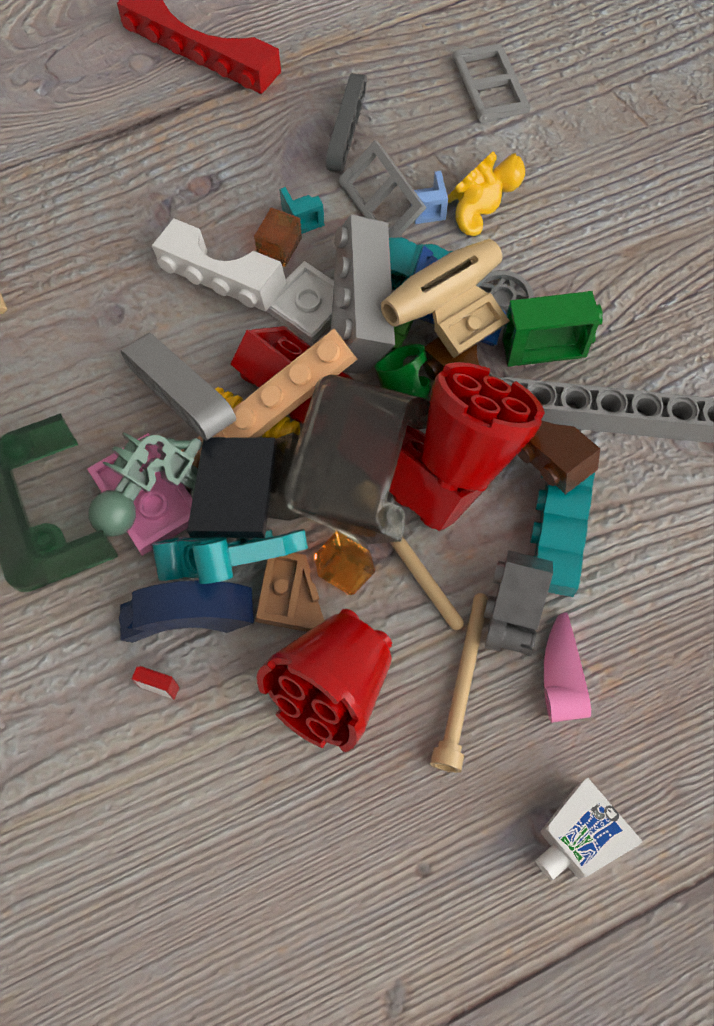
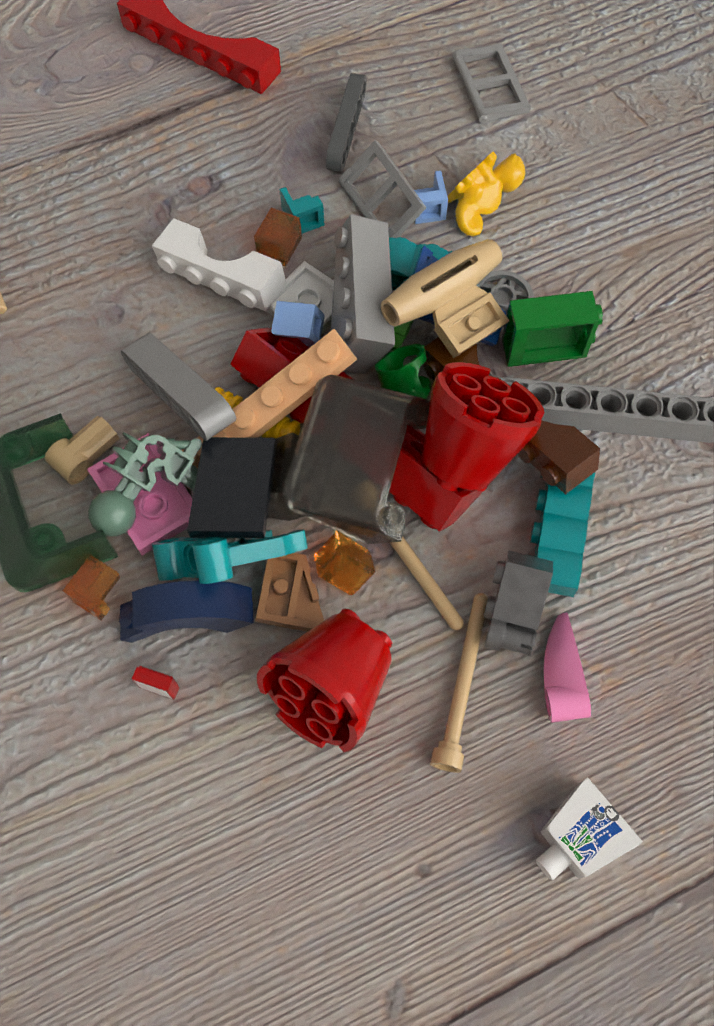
none -> tan piece [45,416,120,485]
none -> clear orange panel [62,555,120,621]
none -> light blue panel [271,301,325,346]

